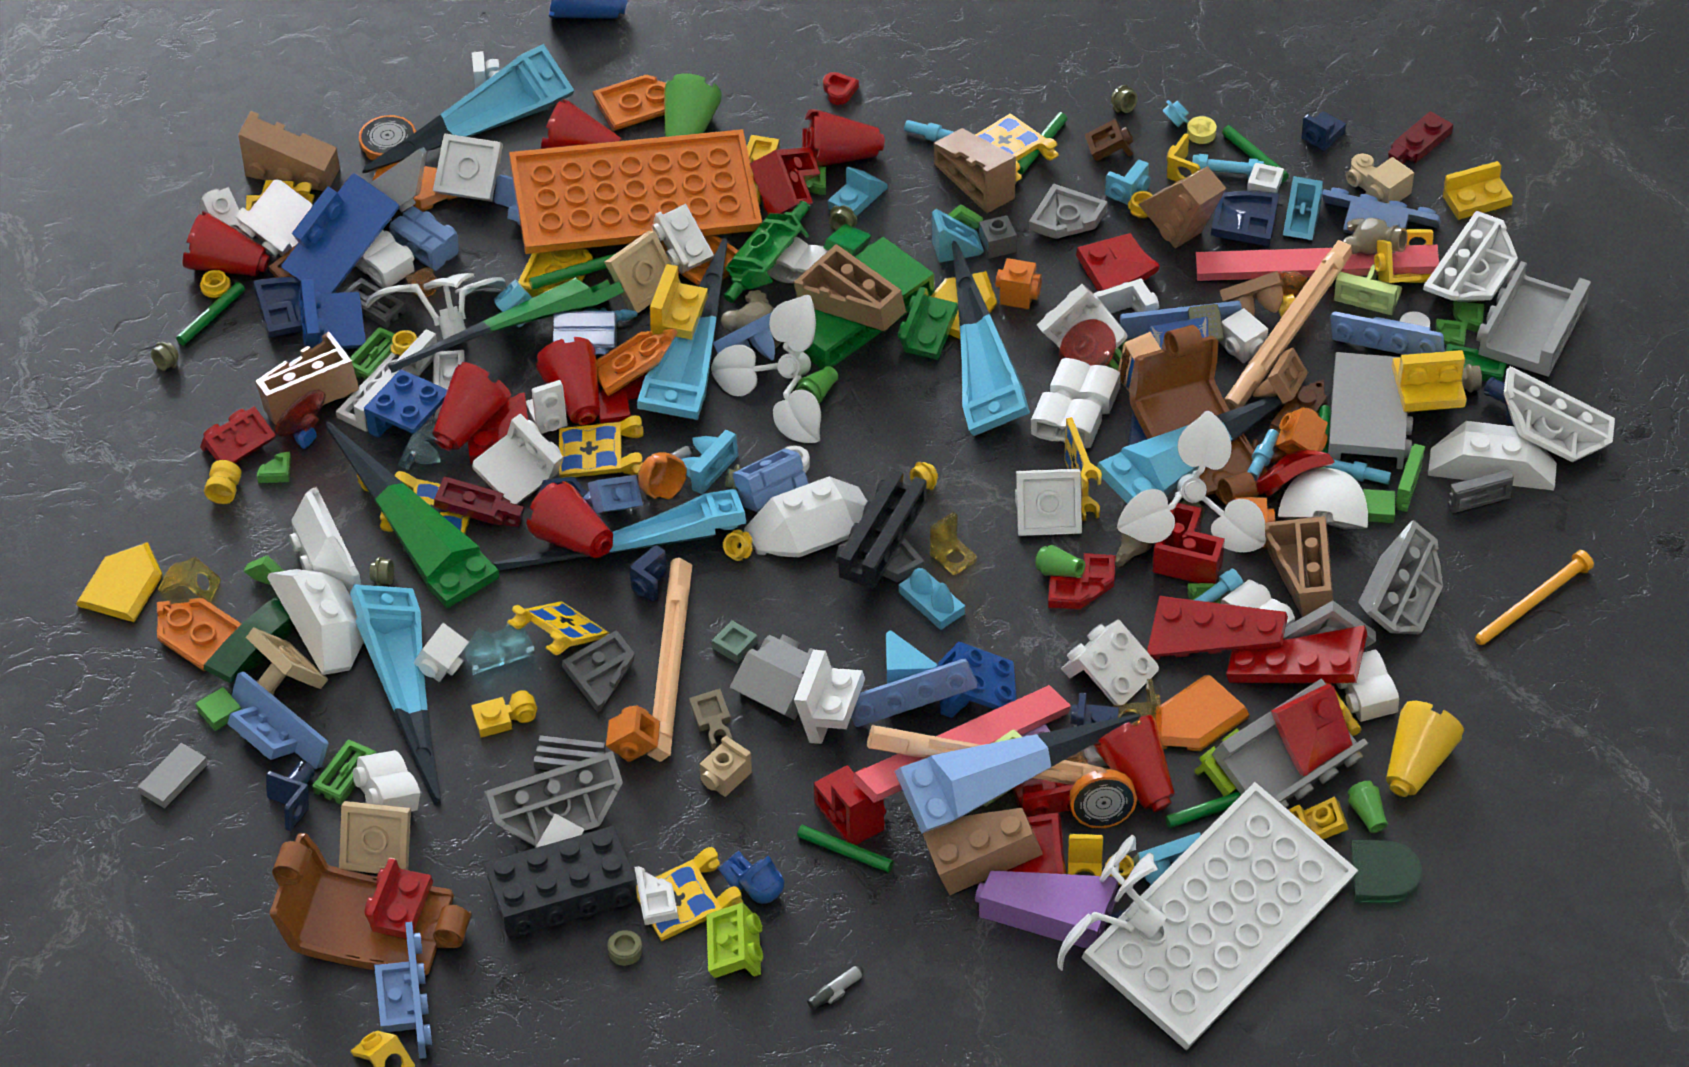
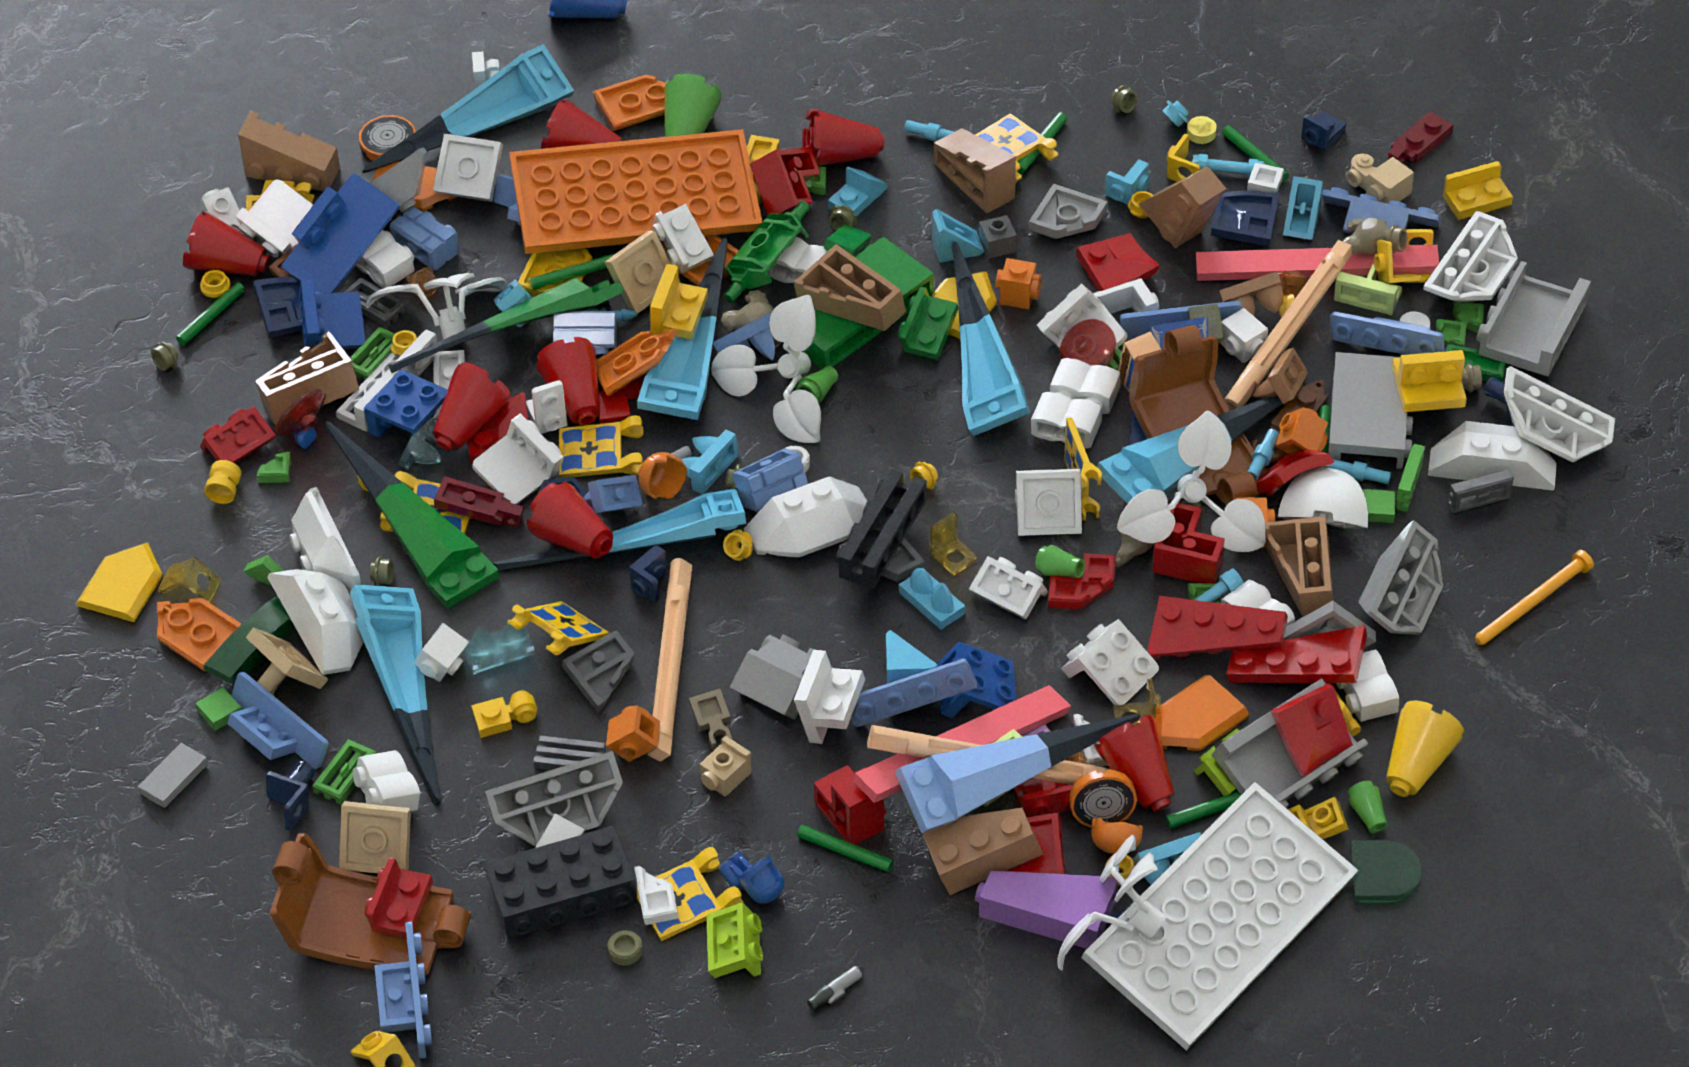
sand green tile [712,621,758,663] -> none
red tile [823,72,859,105] -> none
bright green tile [948,204,983,230] -> none
yellow bracket [1068,834,1103,876] -> none
dark blue bracket [1070,693,1119,726] -> none
reddish brown bracket [1085,119,1134,161] -> none
none -> white bracket [969,556,1048,620]
none -> orange hair [1091,818,1143,855]

